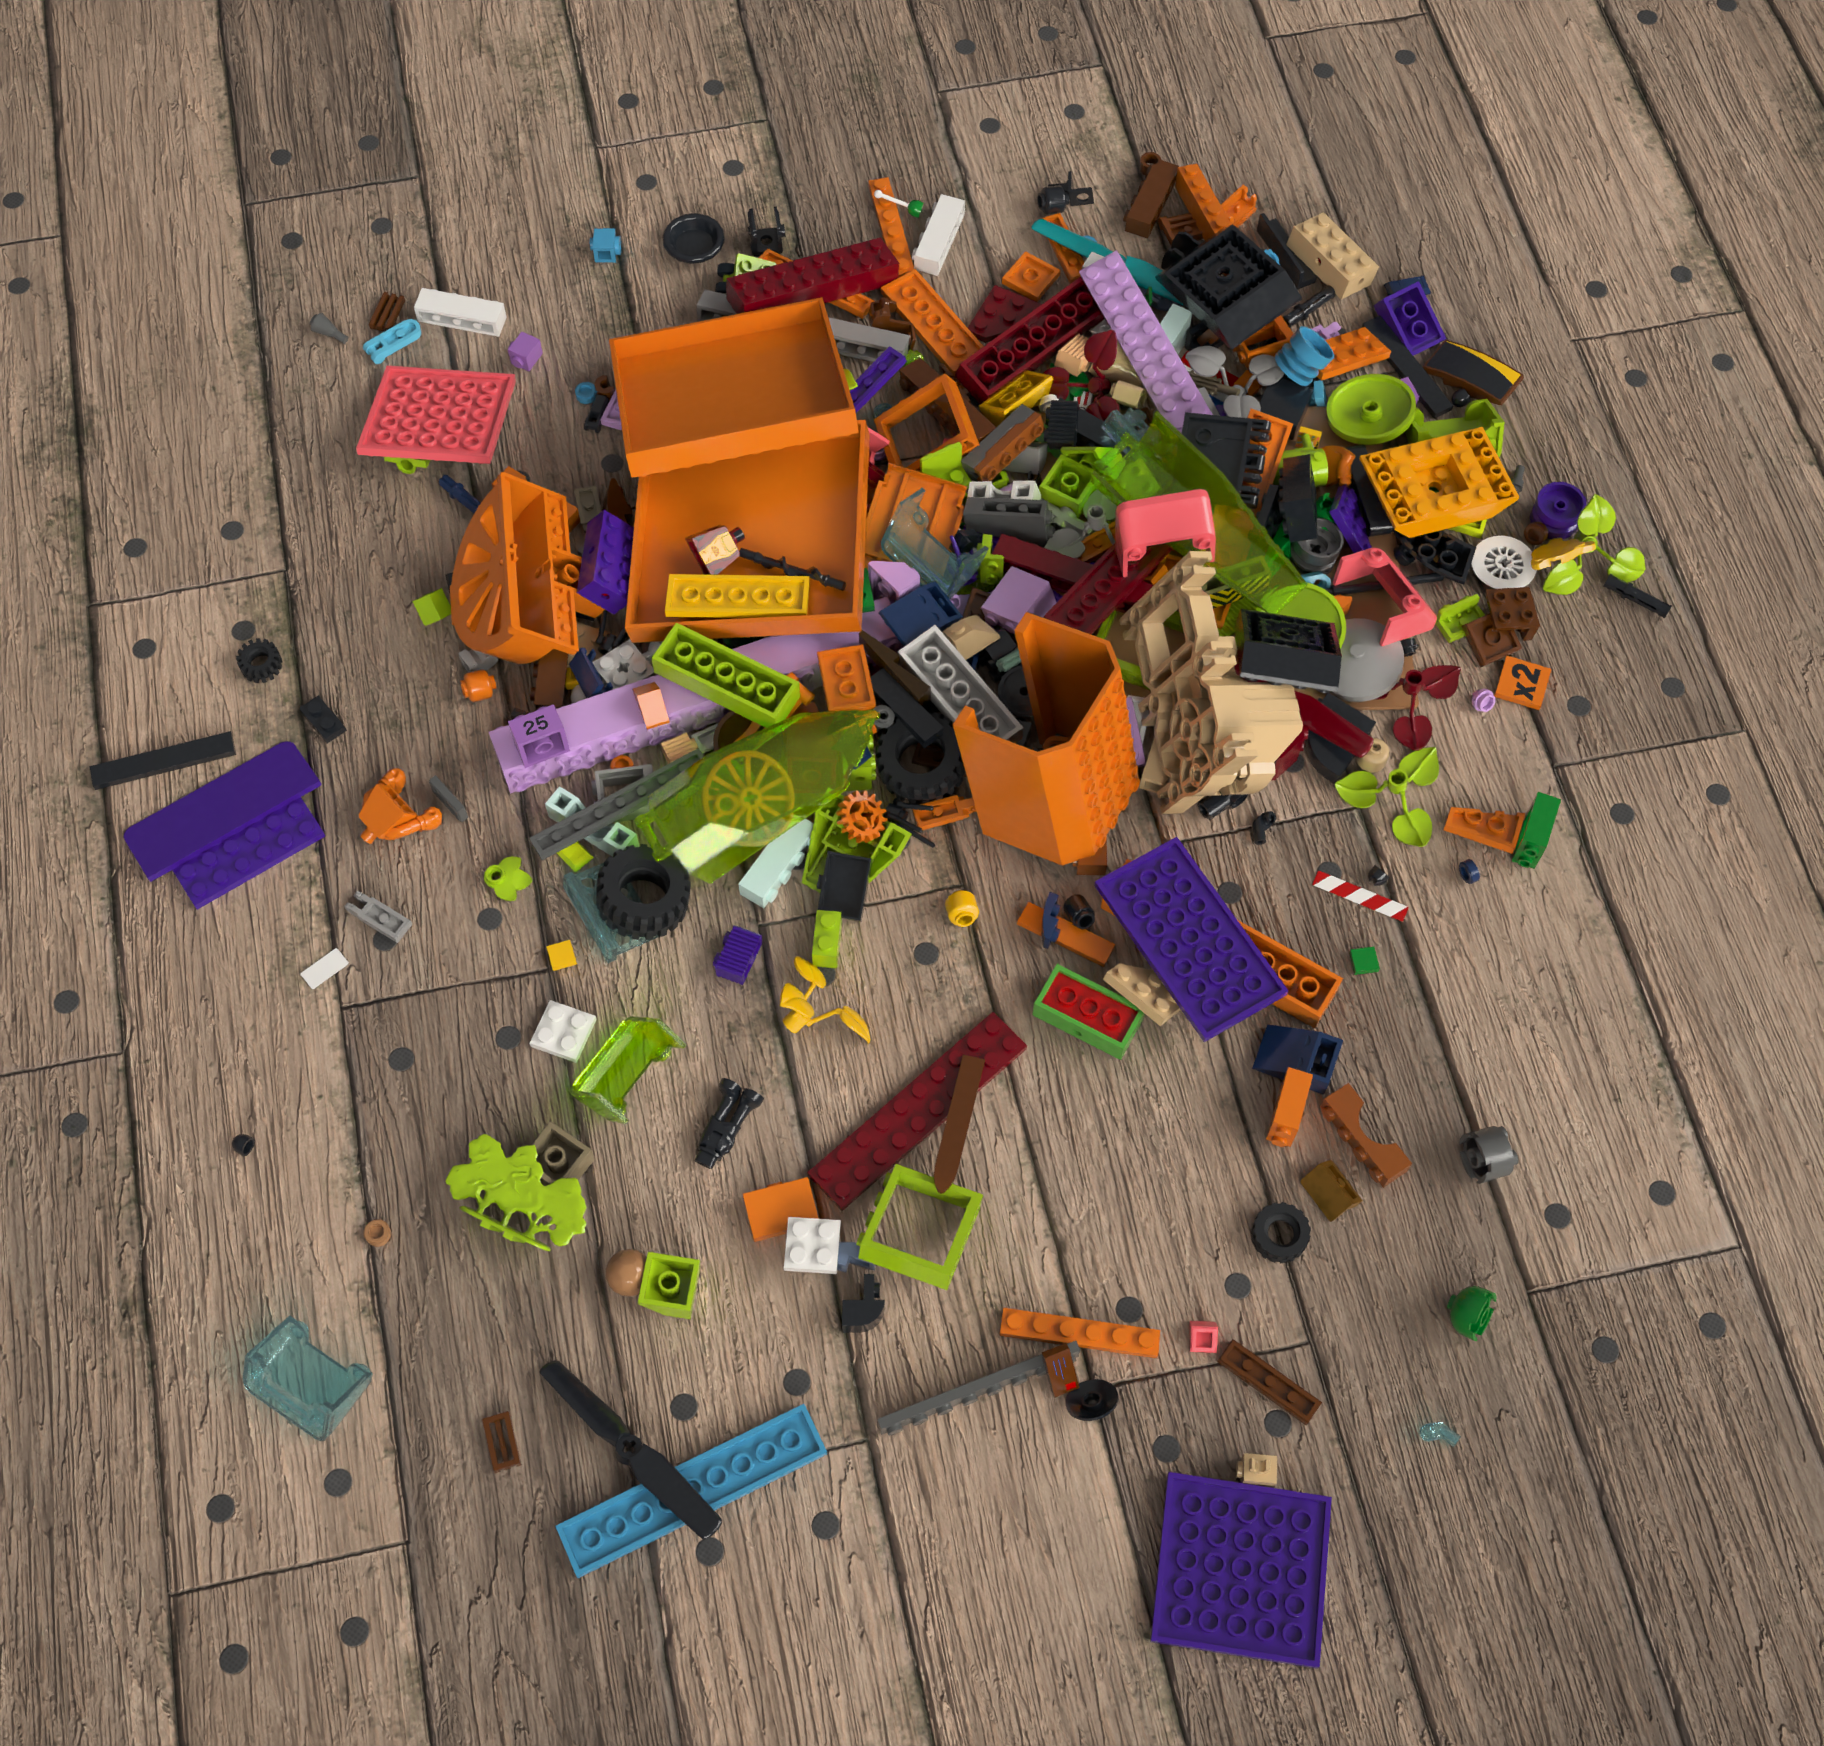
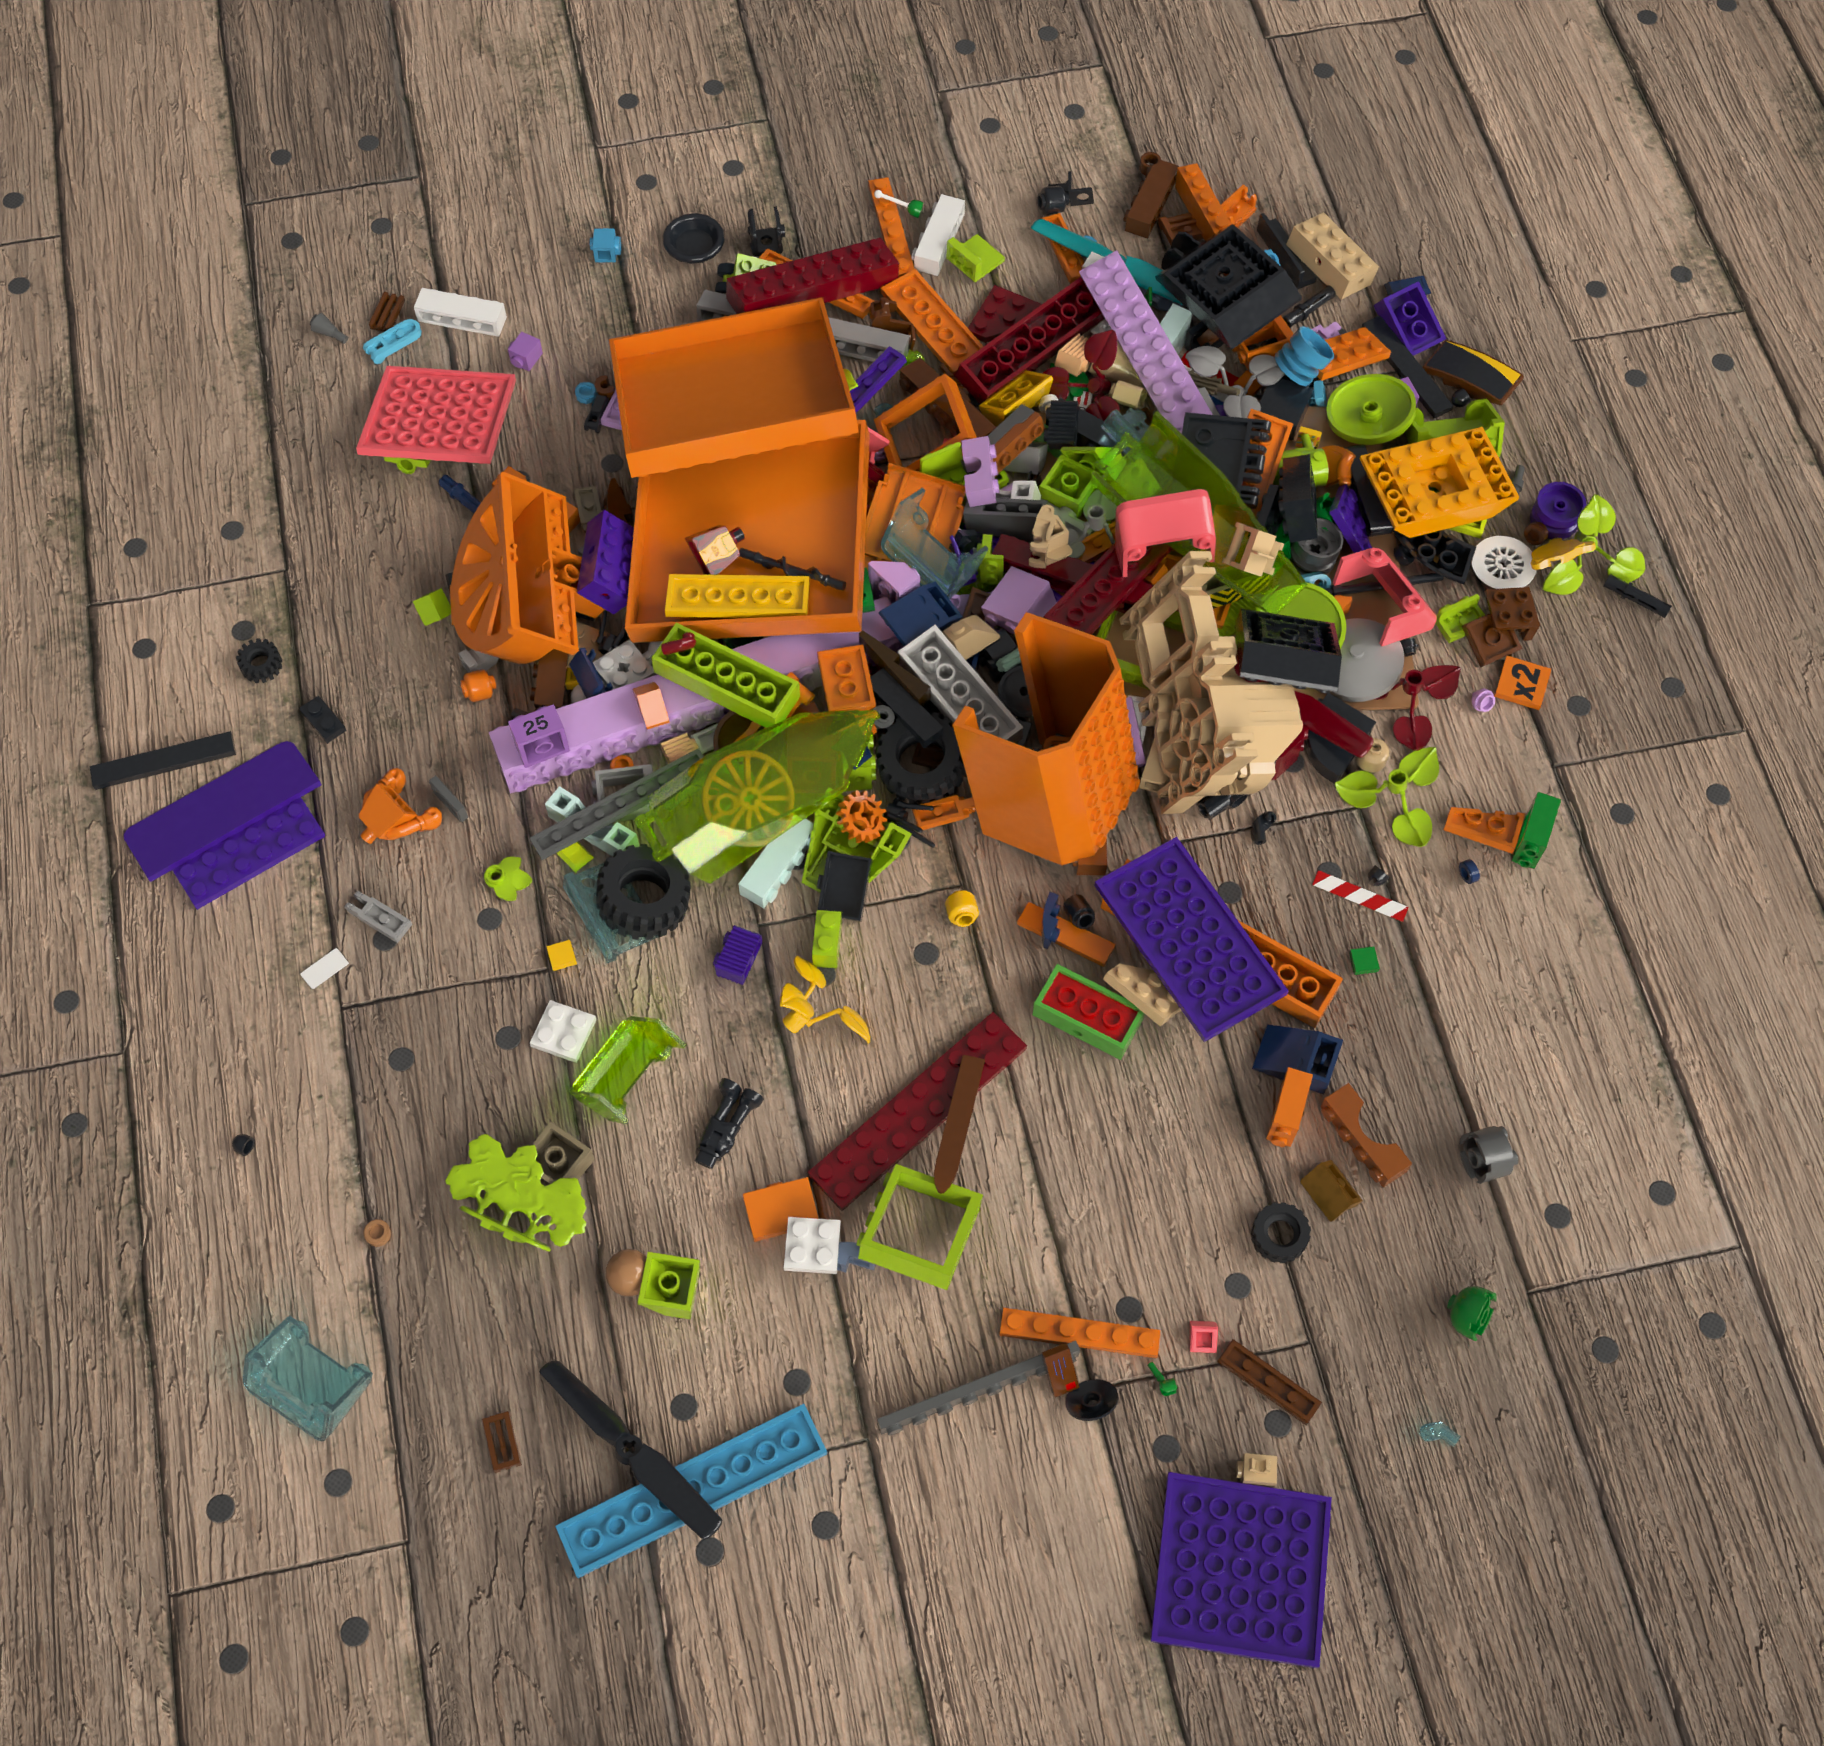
black brick [842,1274,885,1333] -> none
orange plate [1002,251,1060,302] -> none
none -> dark red arm [661,632,696,655]
none -> lime bracket [946,234,1005,282]
none -> lavender arch [962,436,1000,507]
none -> tan piece [1029,505,1072,568]
none -> green hand [1147,1362,1177,1396]
none -> tan piece [1222,522,1284,577]

